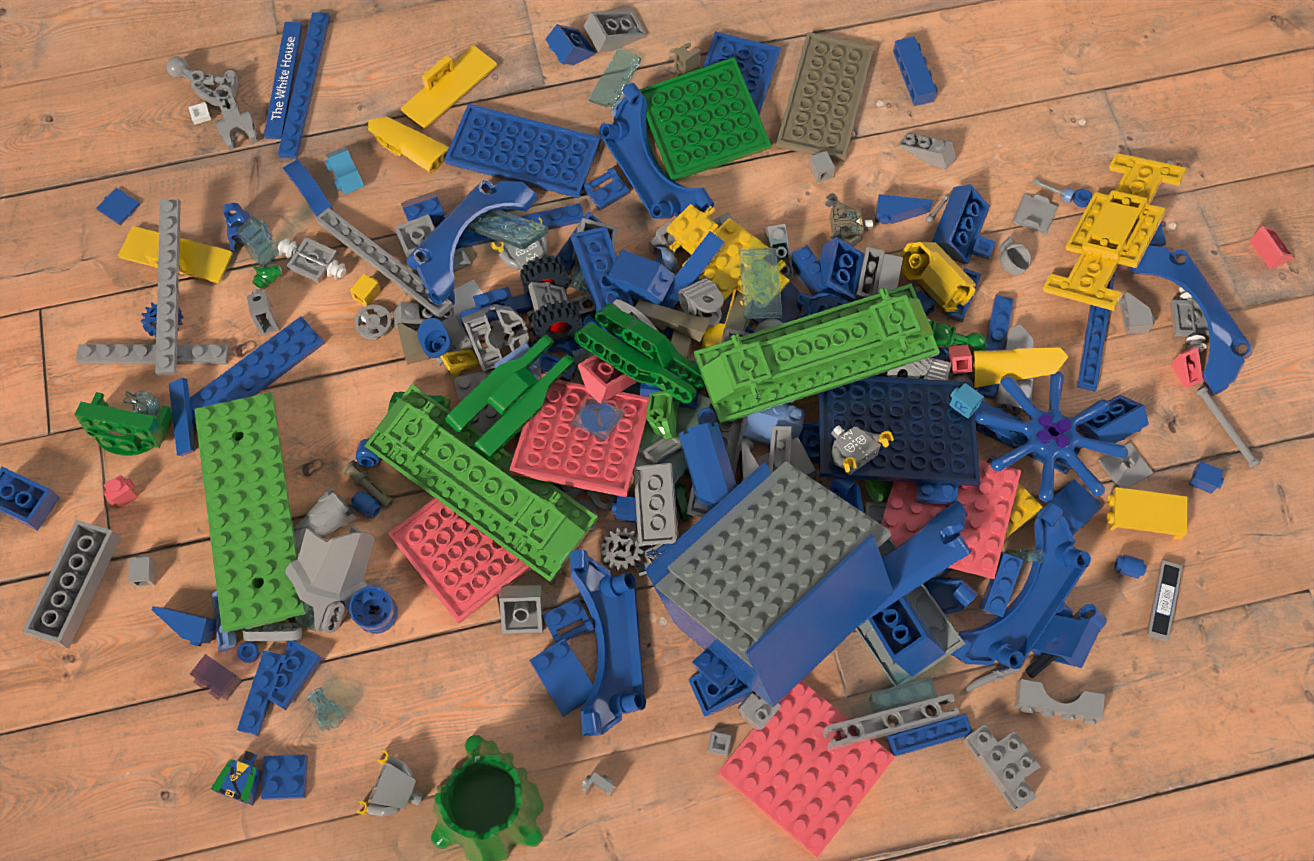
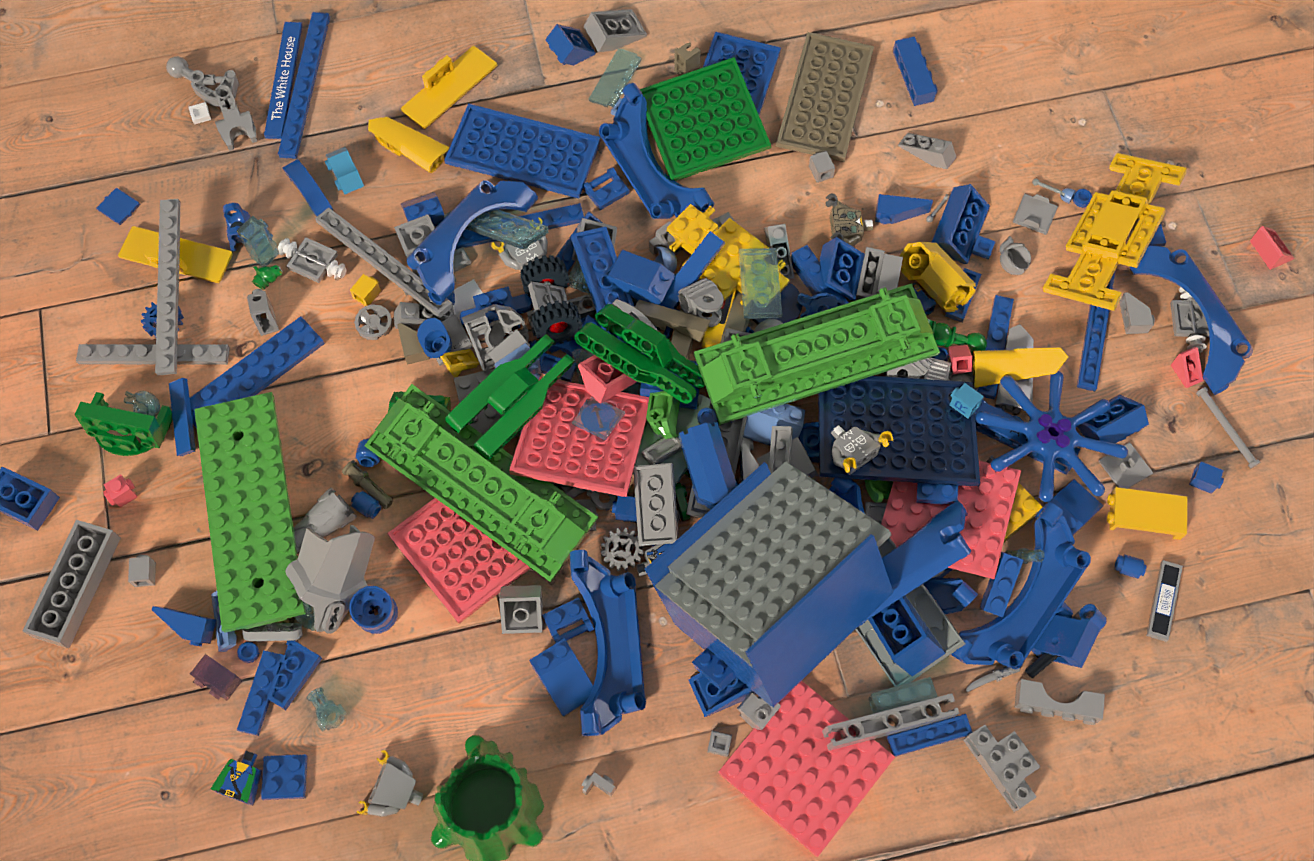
none -> light grey slope [488,329,530,363]

